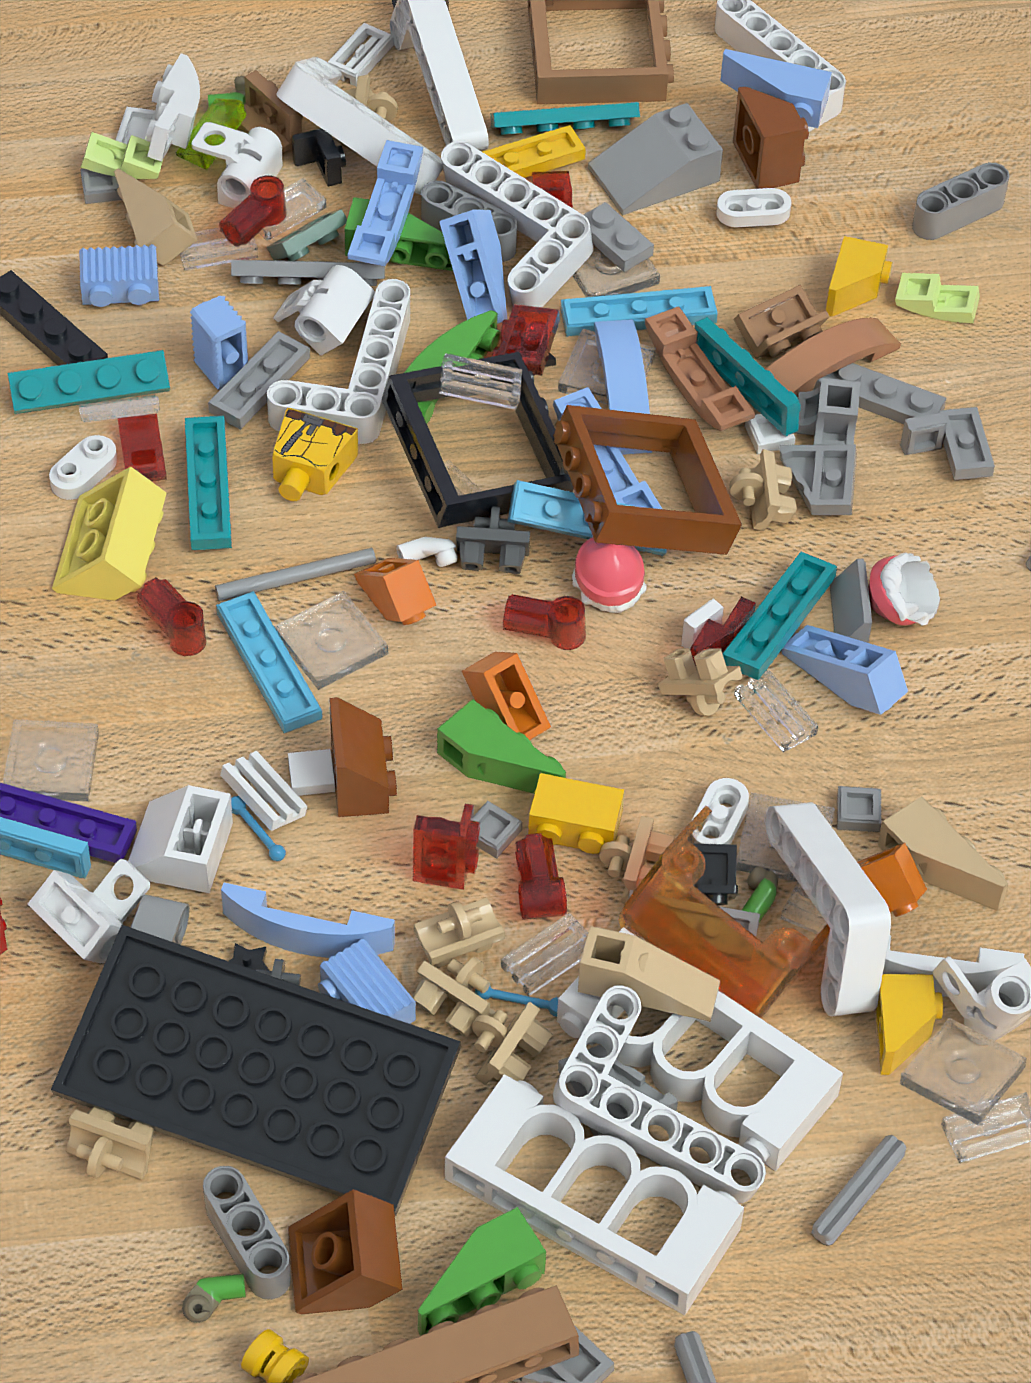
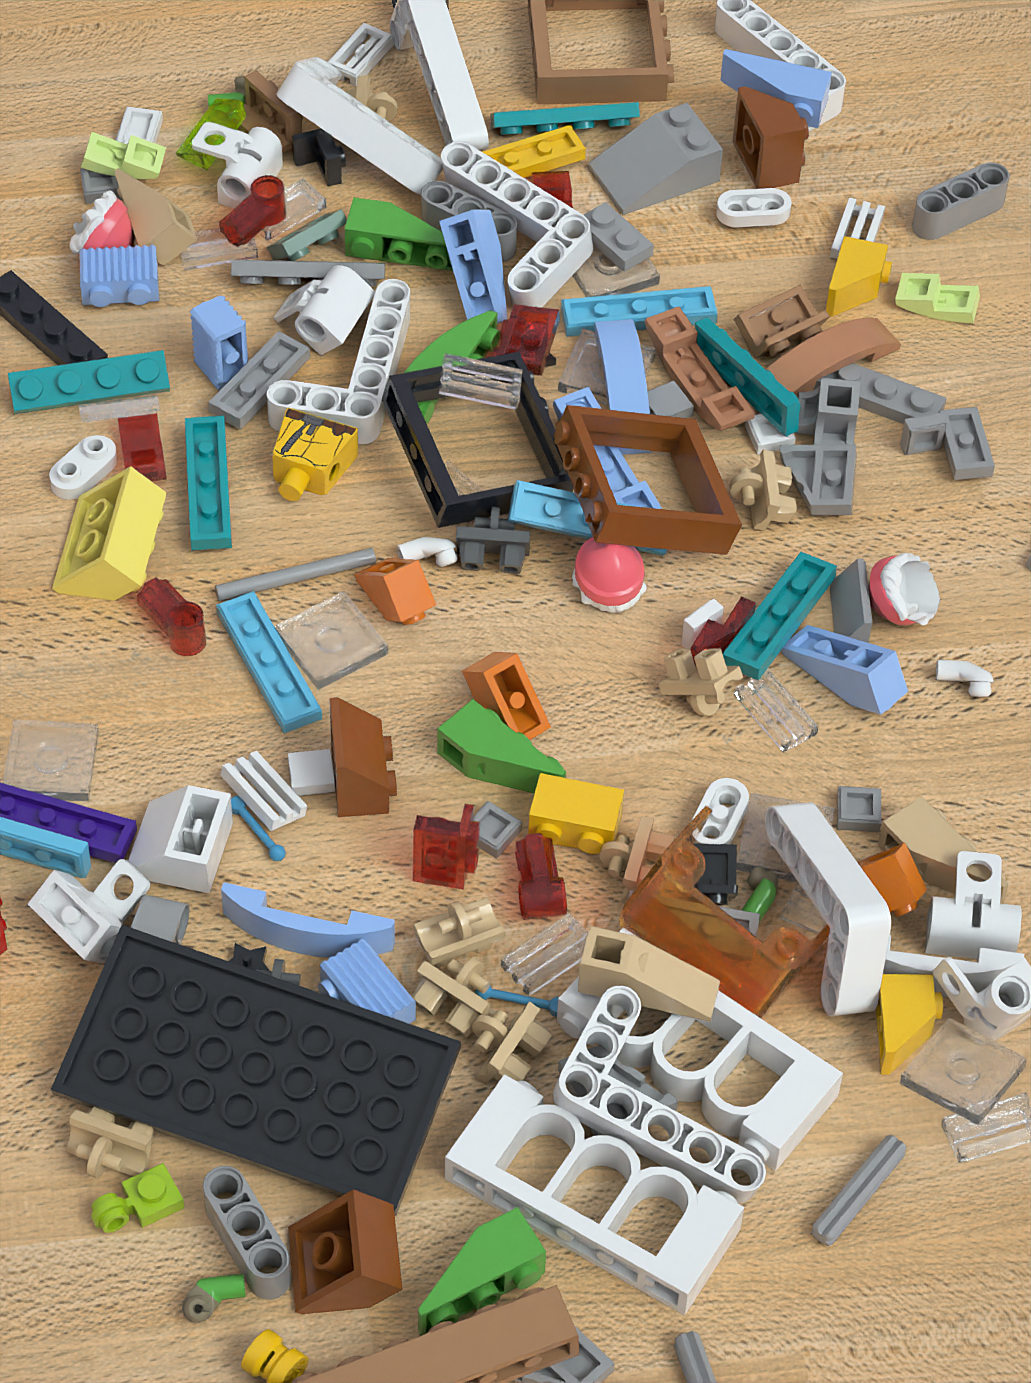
white slope [145,54,200,161] -> none
light blue slope [348,140,423,266] -> none
clear red piece [503,594,586,650] -> none
none -> hair [70,190,134,255]
none -> lime plate [91,1163,185,1233]
none -> light grey tile [647,381,694,418]
none -> white tile [830,198,885,259]
none -> white piece [925,851,1022,959]
none -> white arm [936,660,994,697]

